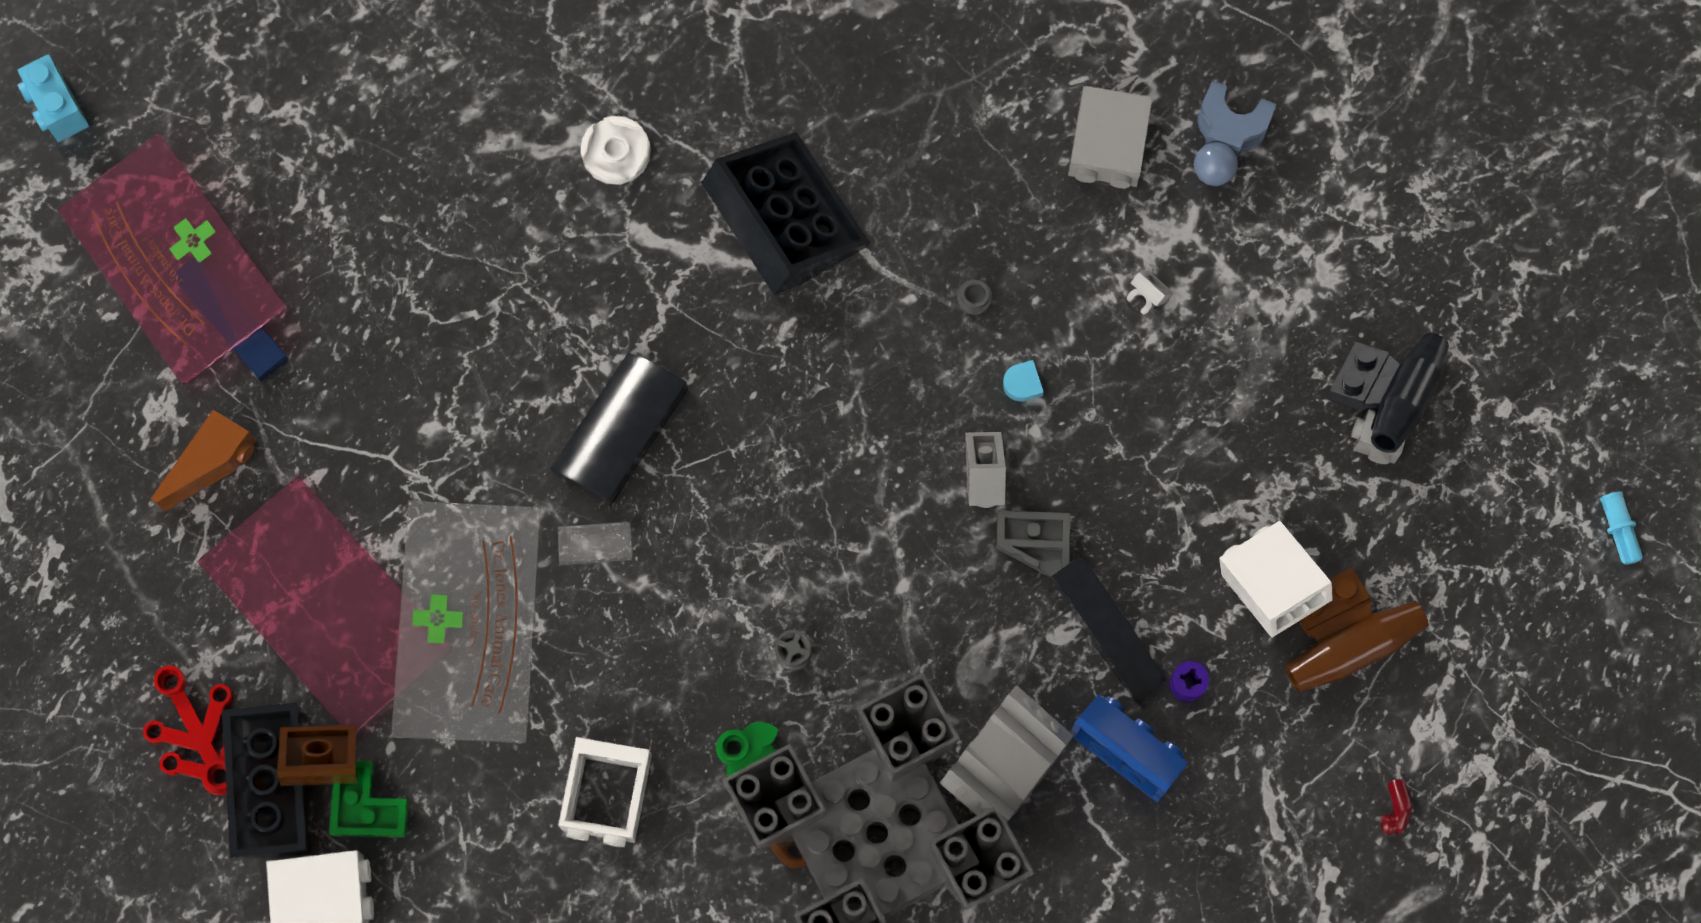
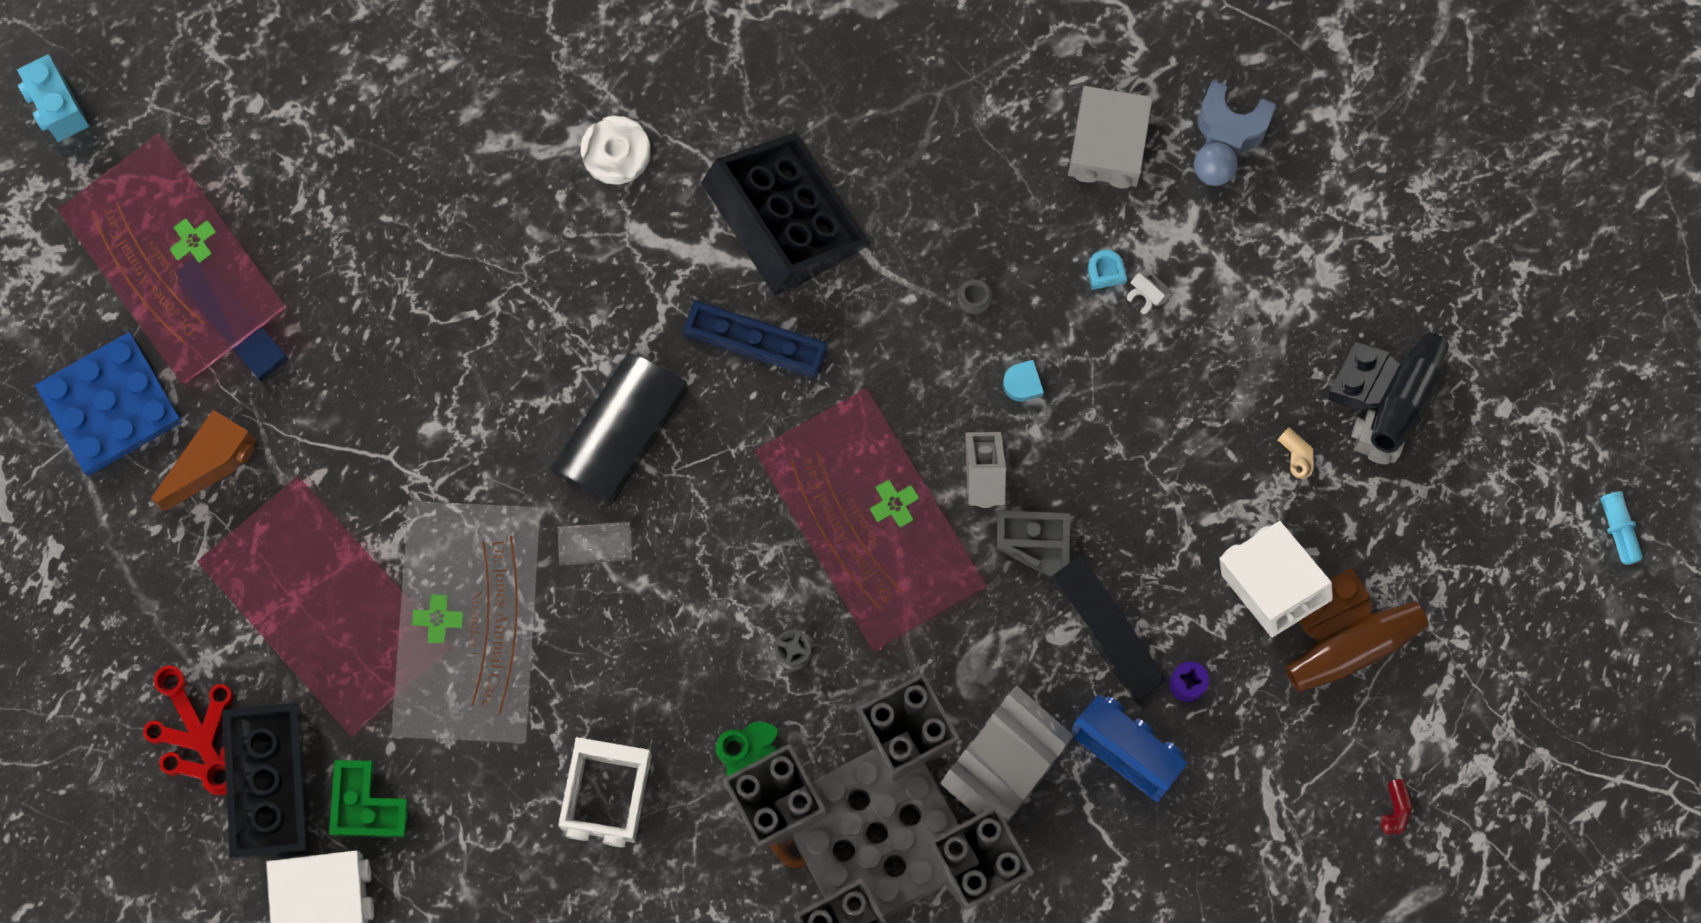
reddish brown slope [278,725,357,786] -> none
none -> blue plate [35,332,183,476]
none -> dark blue tile [682,300,828,379]
none -> clear pink piece [754,388,986,651]
none -> medium azure tile [1088,250,1127,290]
none -> tan arm [1277,427,1314,479]

